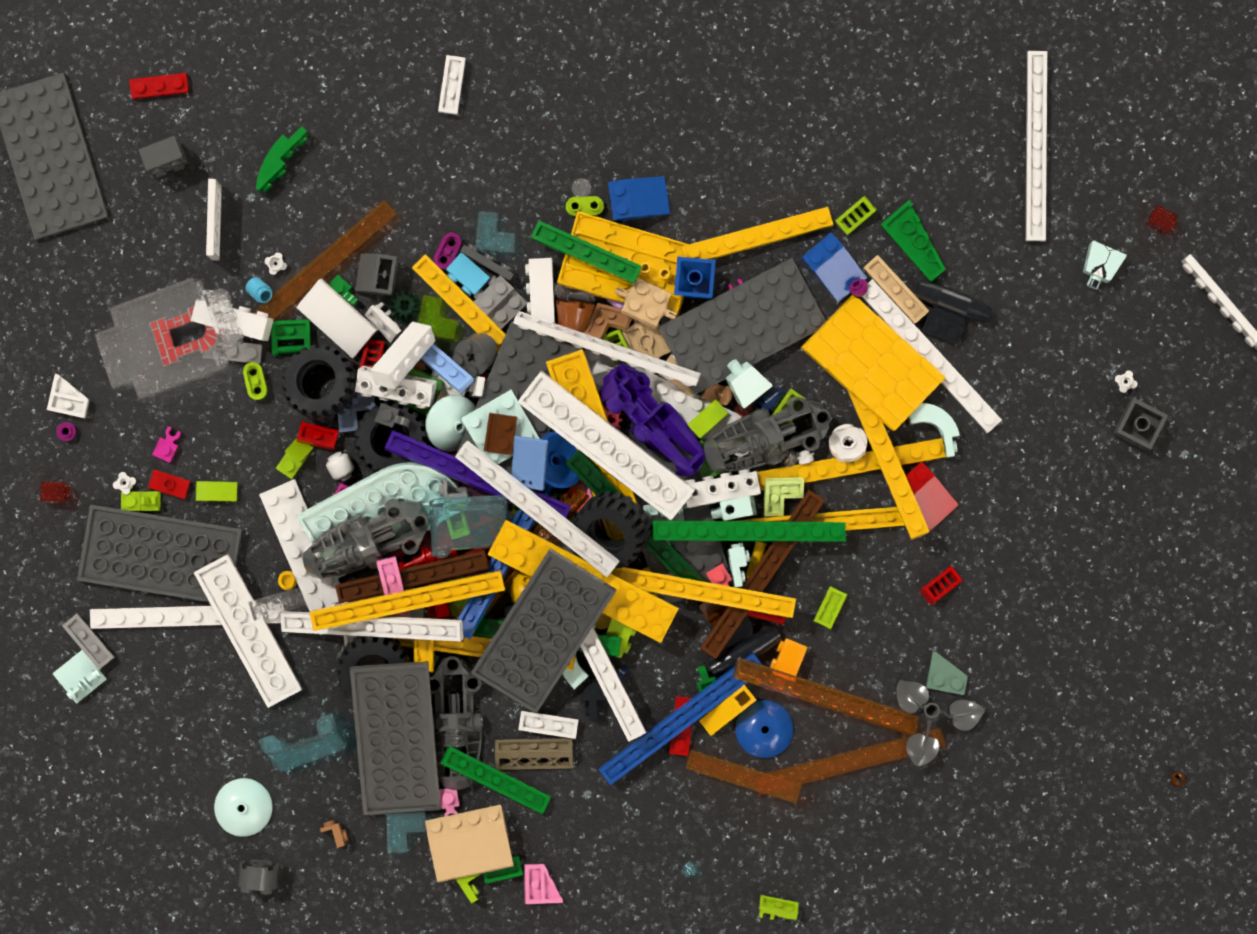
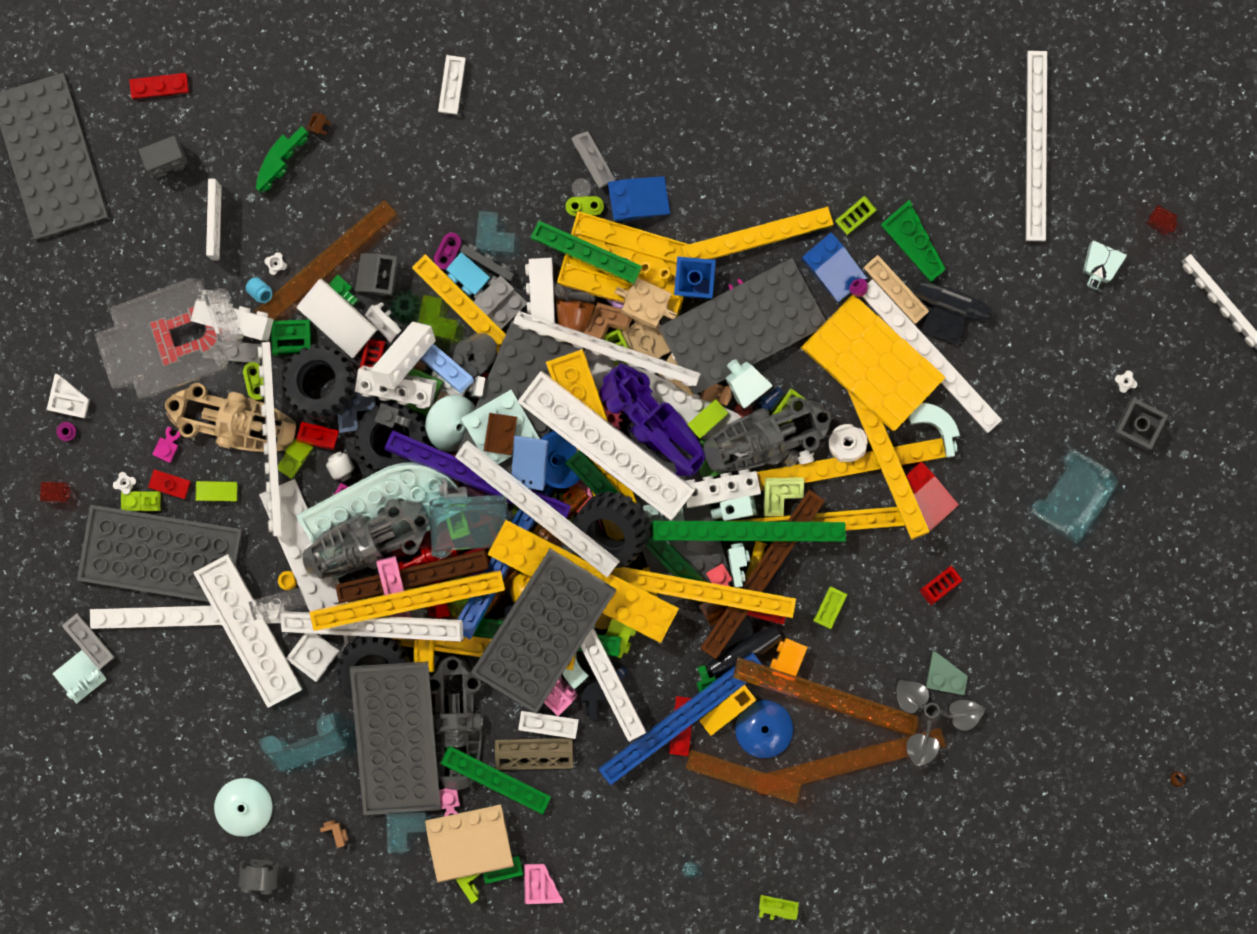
none -> tan piece [165,383,296,452]
none -> white plate [258,342,282,536]
none -> white tile [286,633,340,682]
none -> reddish brown tile [306,112,331,135]
none -> bright pink bracket [544,677,578,716]
none -> light grey plate [571,131,616,188]
none -> clear light blue windscreen [1031,449,1118,543]

